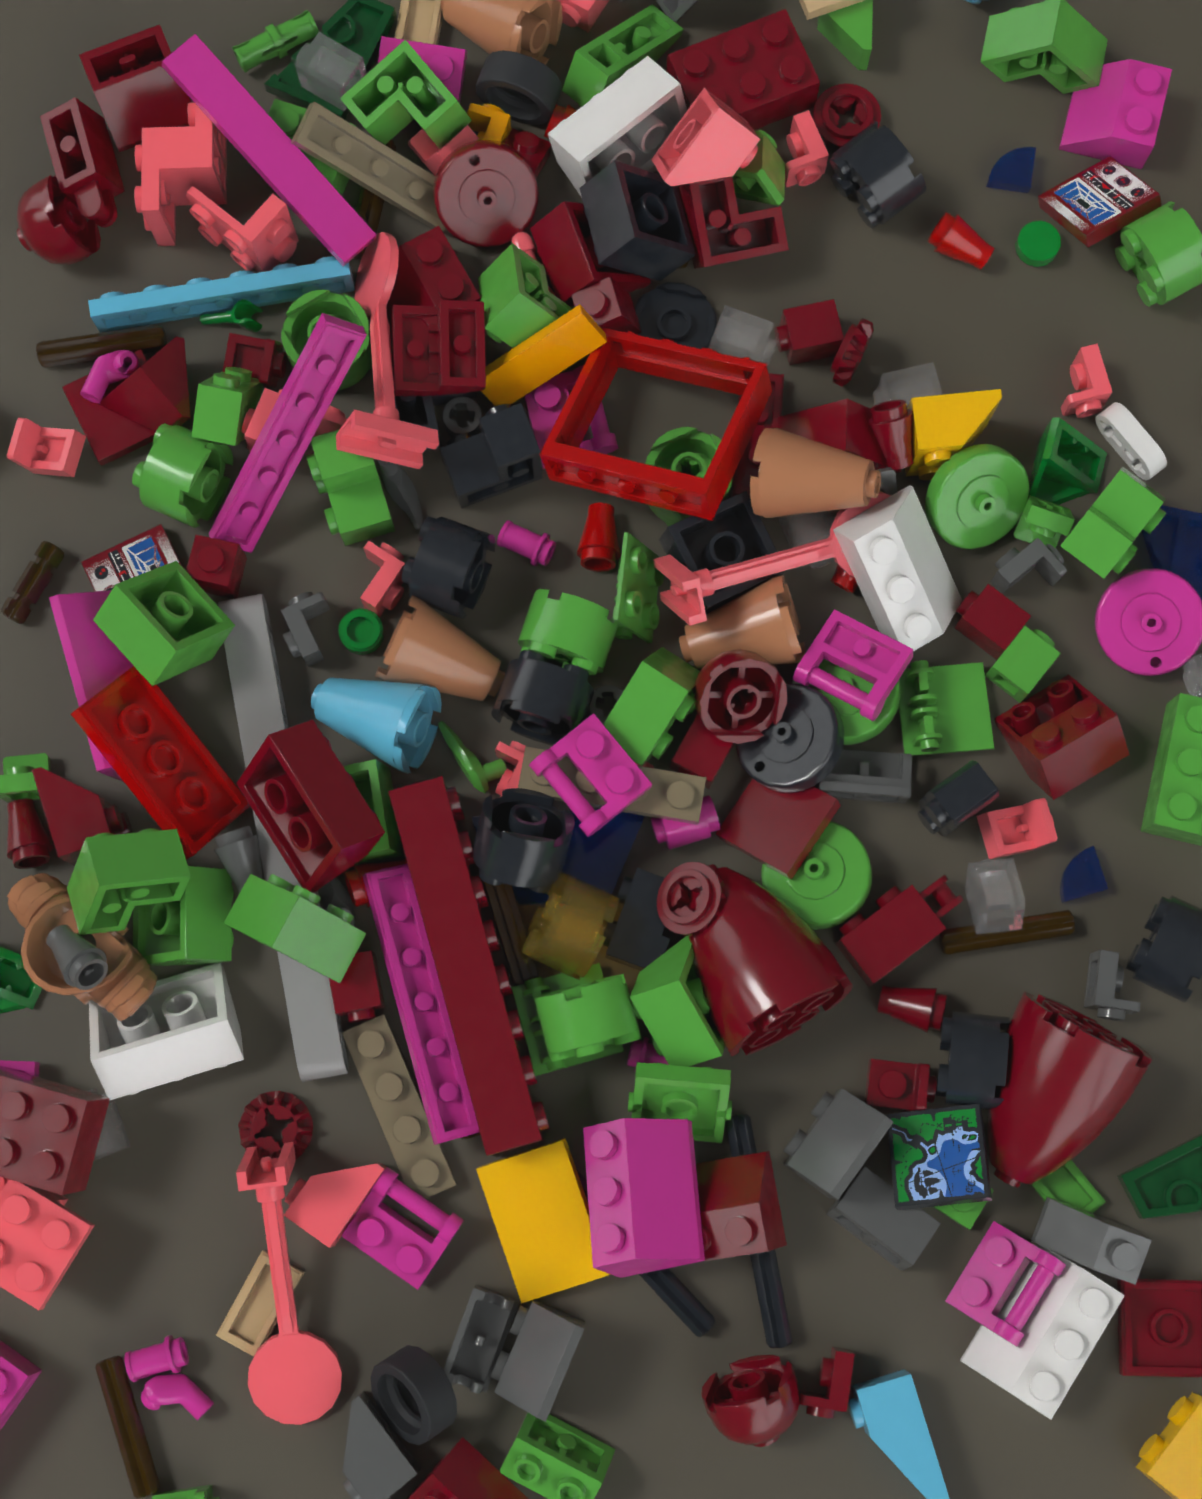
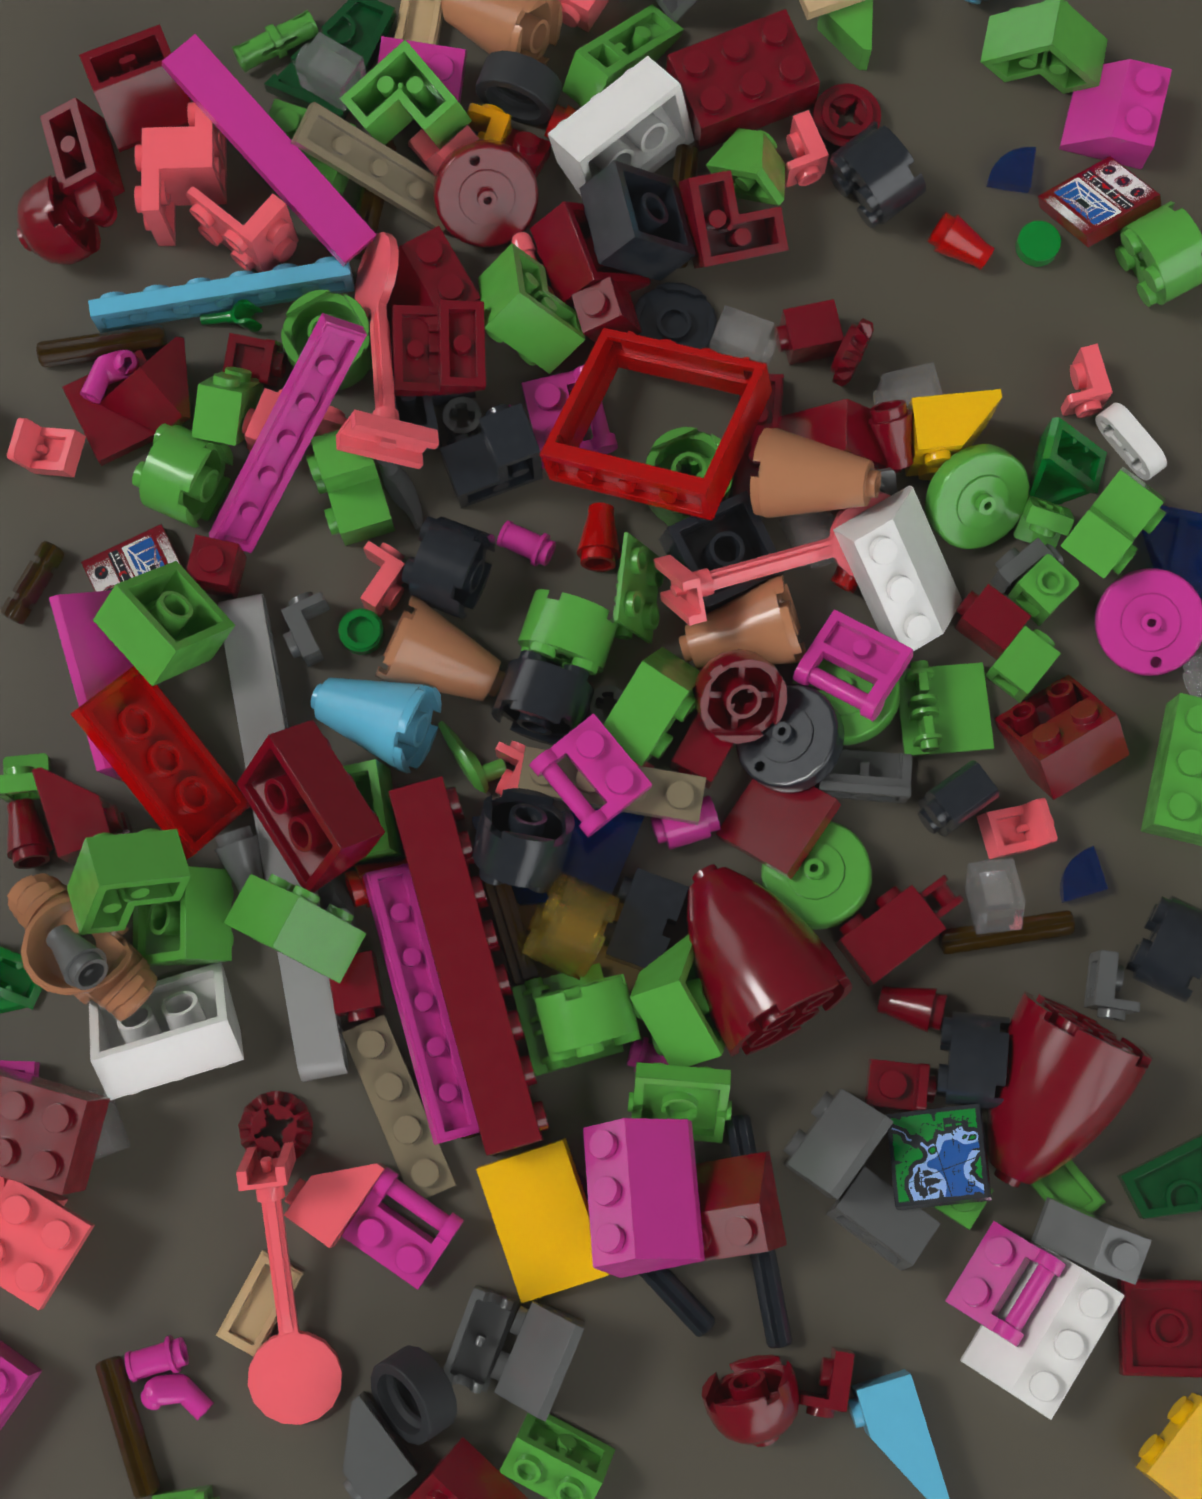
light orange tile [480,304,607,406] -> none
coral slope [651,88,761,186] -> none
dark red gear [657,862,727,937] -> none
none -> bright green bracket [1008,554,1079,626]

